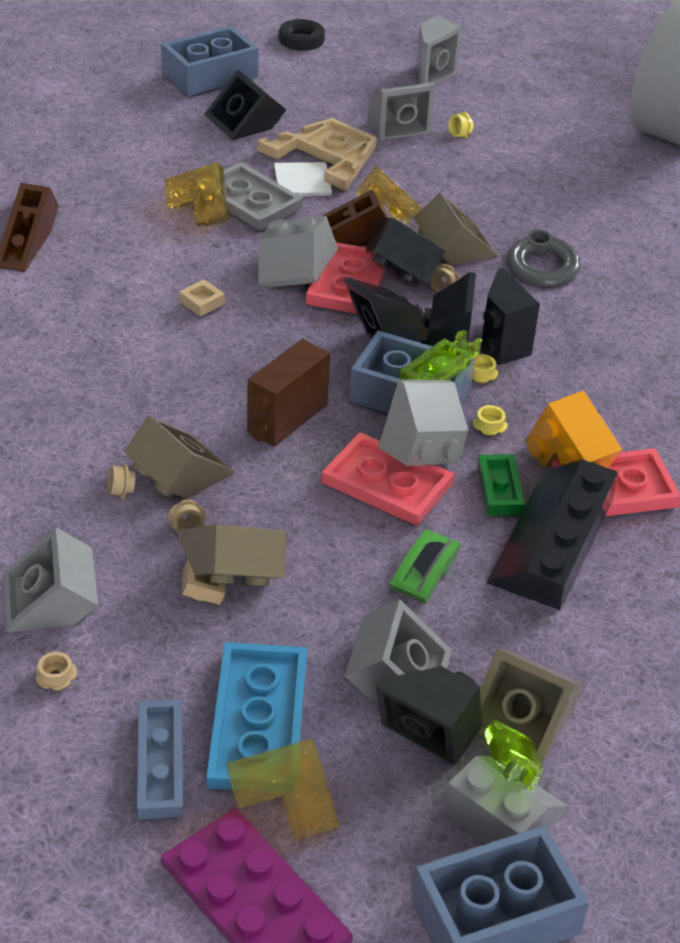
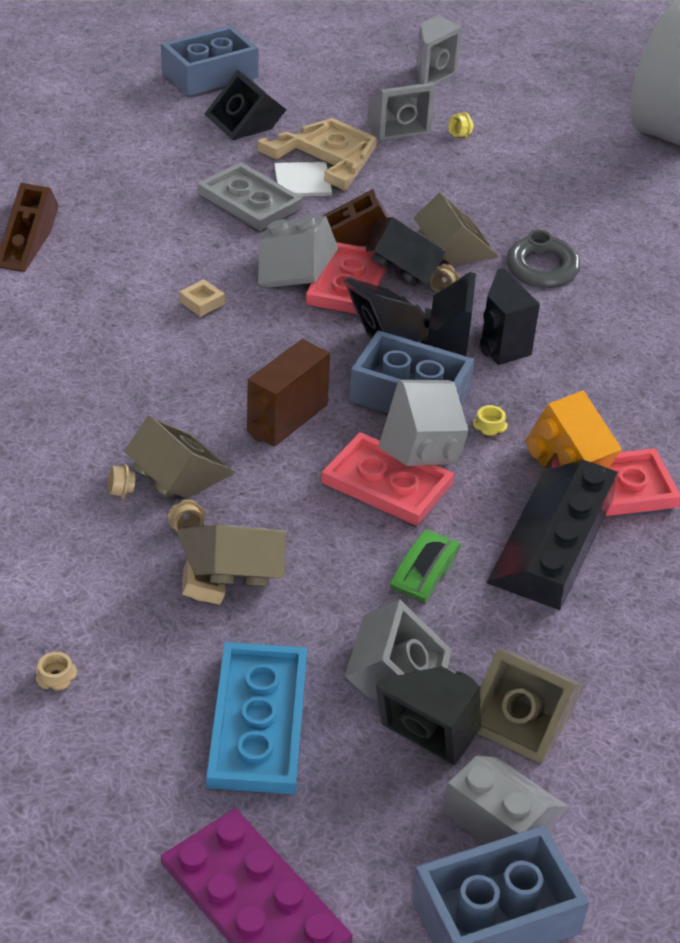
light grey slope [3,527,98,632] -> none
sand blue plate [137,700,183,820] -> none
clear yellow plate [164,162,228,227] -> none
clear yellow plate [225,738,340,841] -> none
black tyre [279,19,325,51] -> none
clear yellow plate [355,166,422,224] -> none
clear neon green plate [399,330,482,380] -> none
light yellow plate [471,354,498,383] -> none
green plate [477,454,526,516] -> none
clear neon green plate [484,719,543,792] -> none

